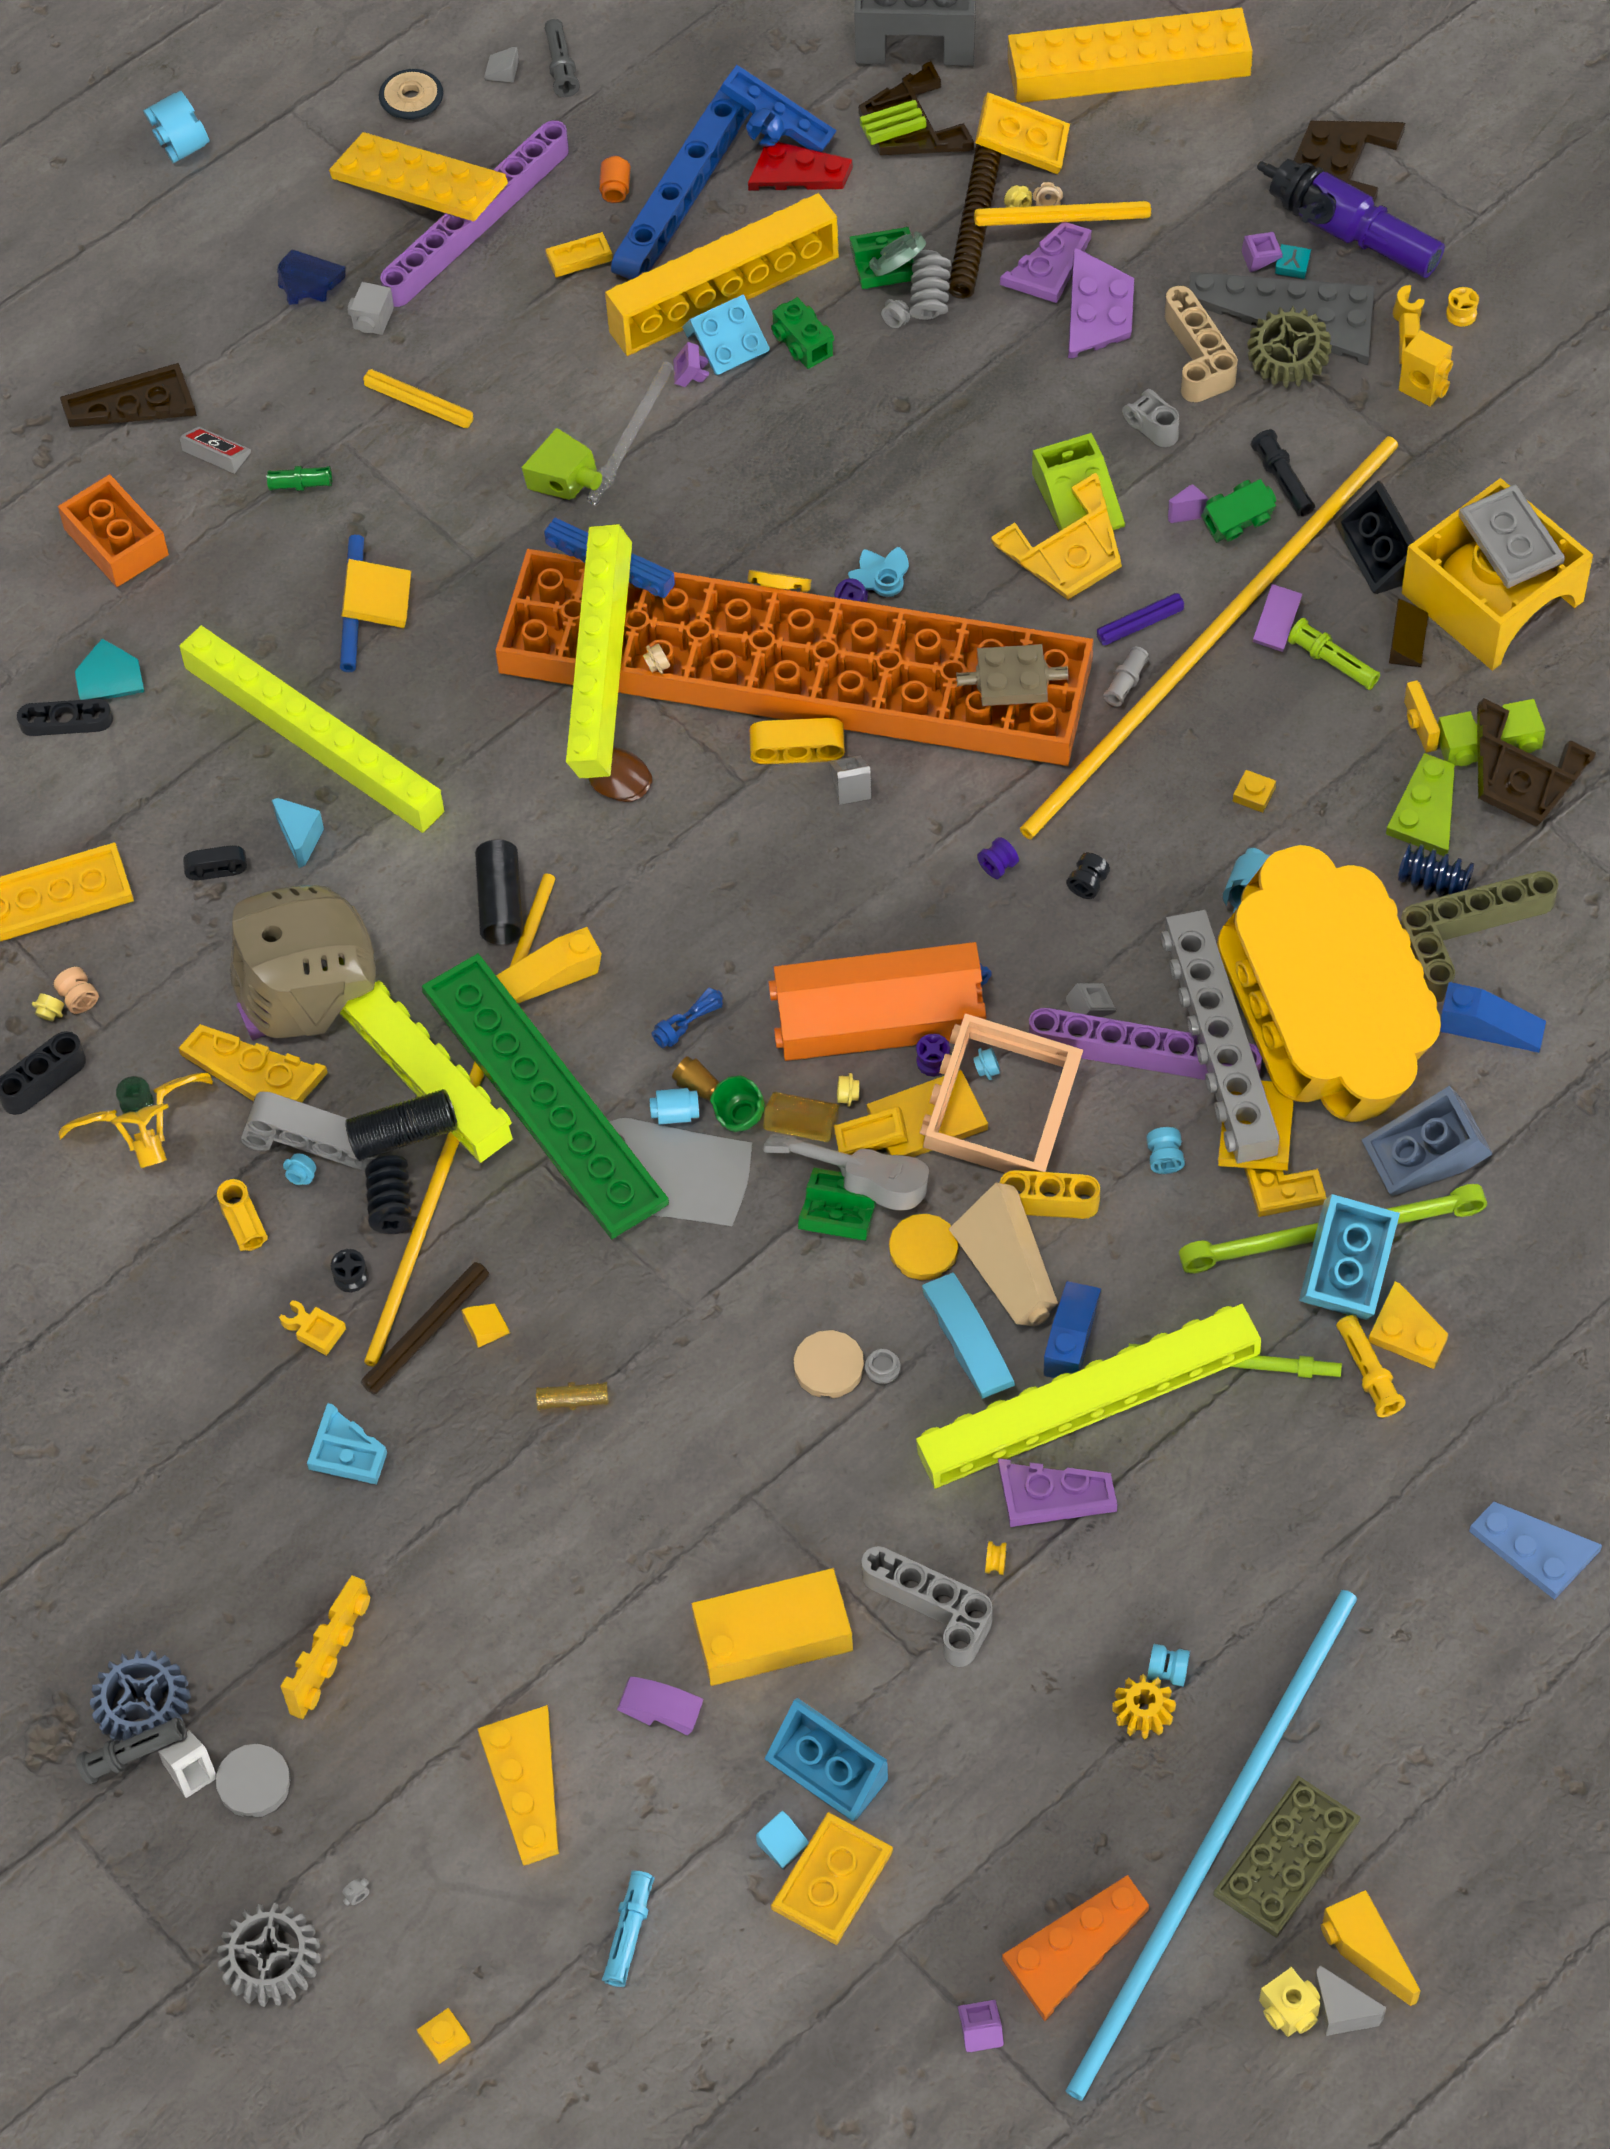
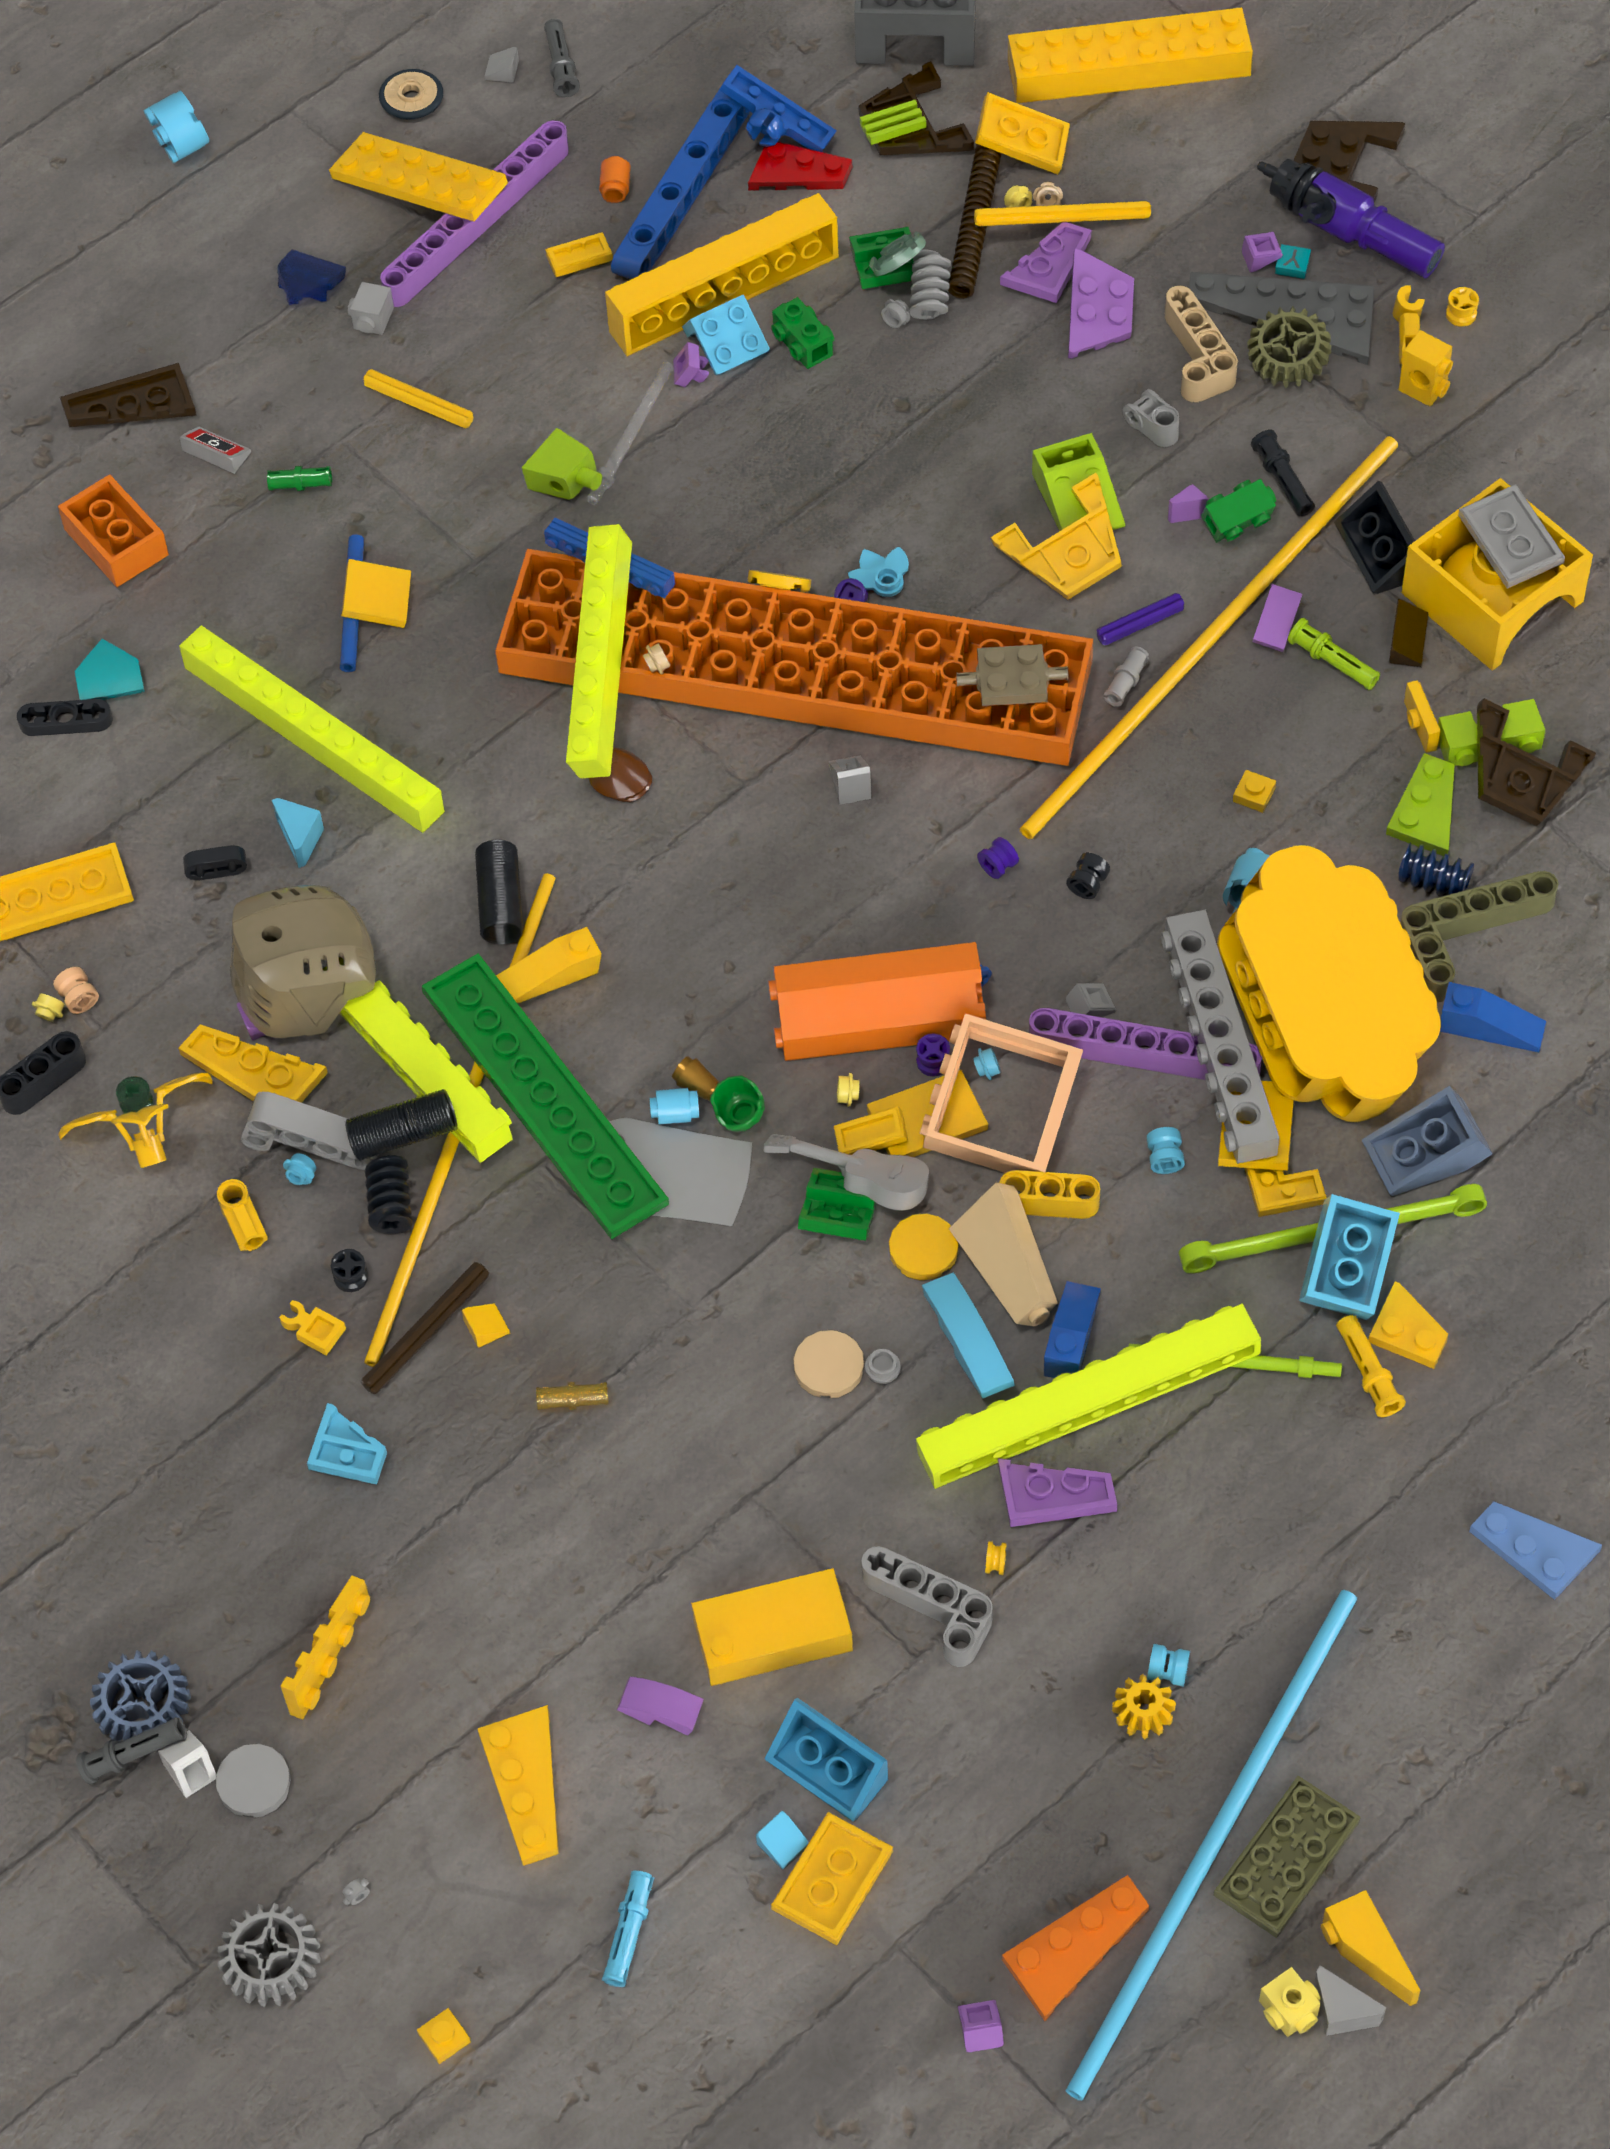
blue piece [651,987,723,1048] -> none
yellow beam [749,718,845,765] -> none
clear yellow slope [763,1092,839,1142] -> none

